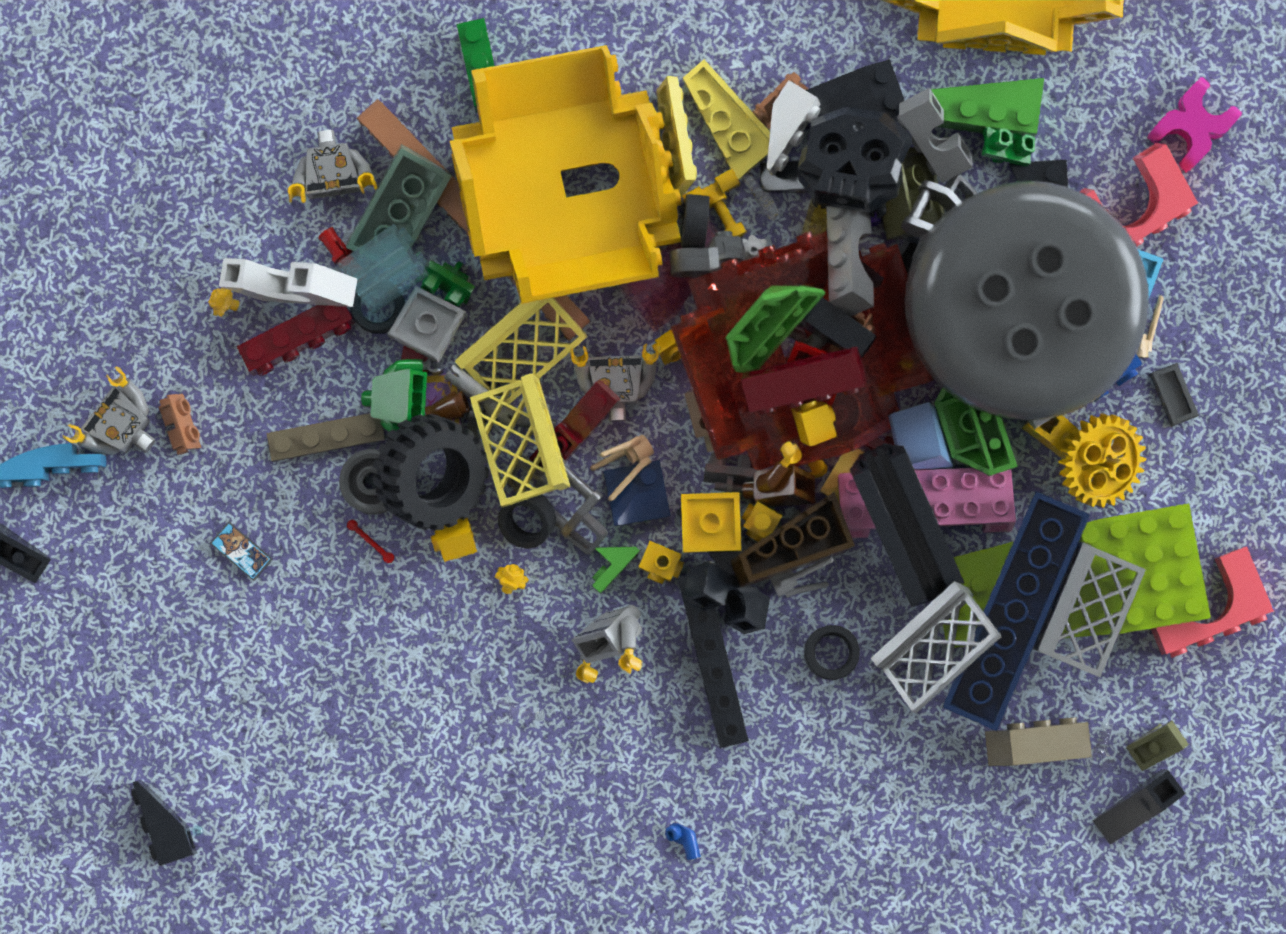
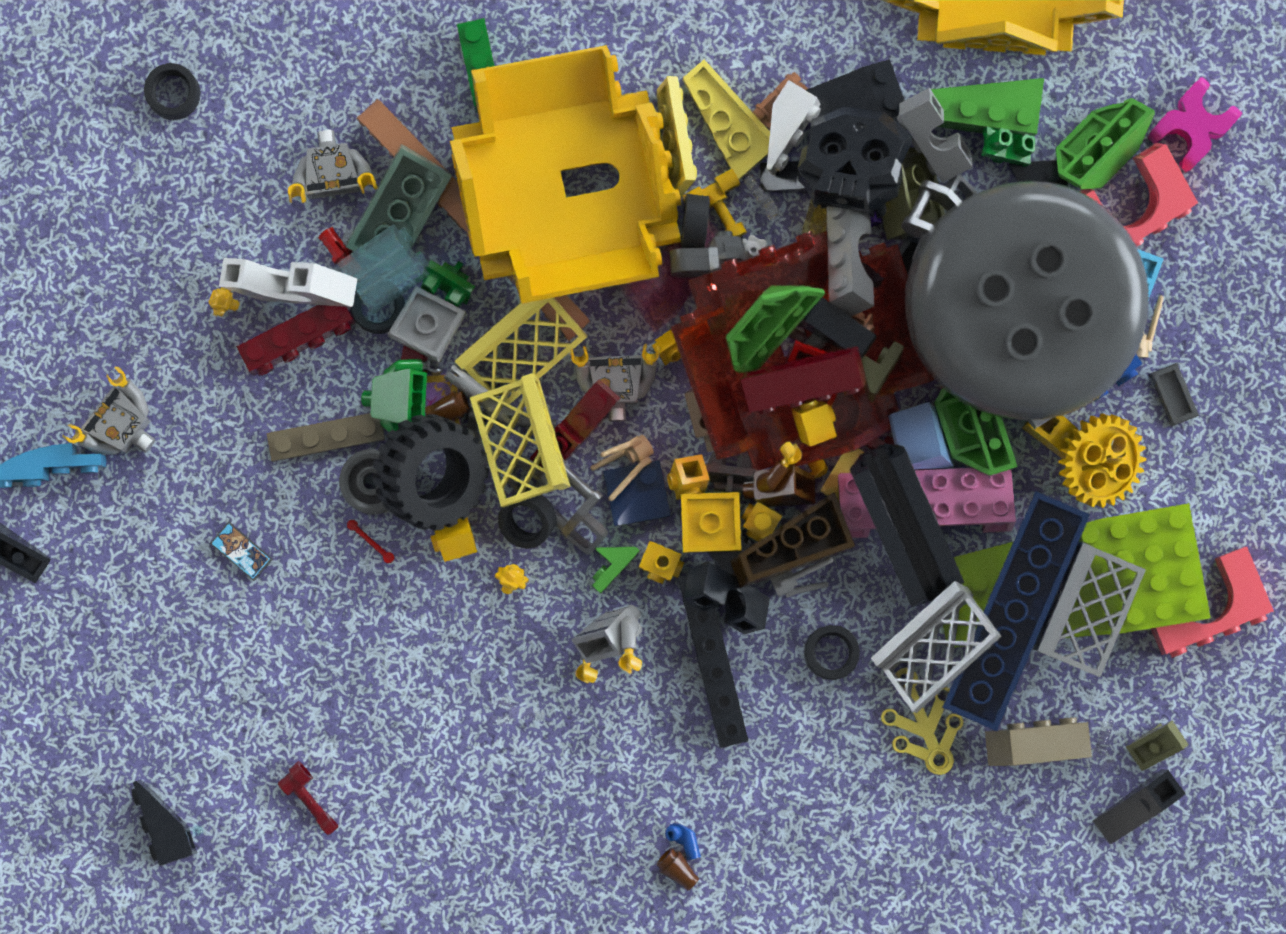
nougat hinge [158,394,202,455] -> none
none -> black tyre [144,63,201,120]
none -> dark red brick [278,761,339,835]
none -> reddish brown cone [656,848,699,891]
none -> yellow brick [667,454,710,500]
none -> olive slope [862,341,904,402]
none -> light yellow plant [881,668,963,775]
none -> bright green wedge [1056,98,1155,189]

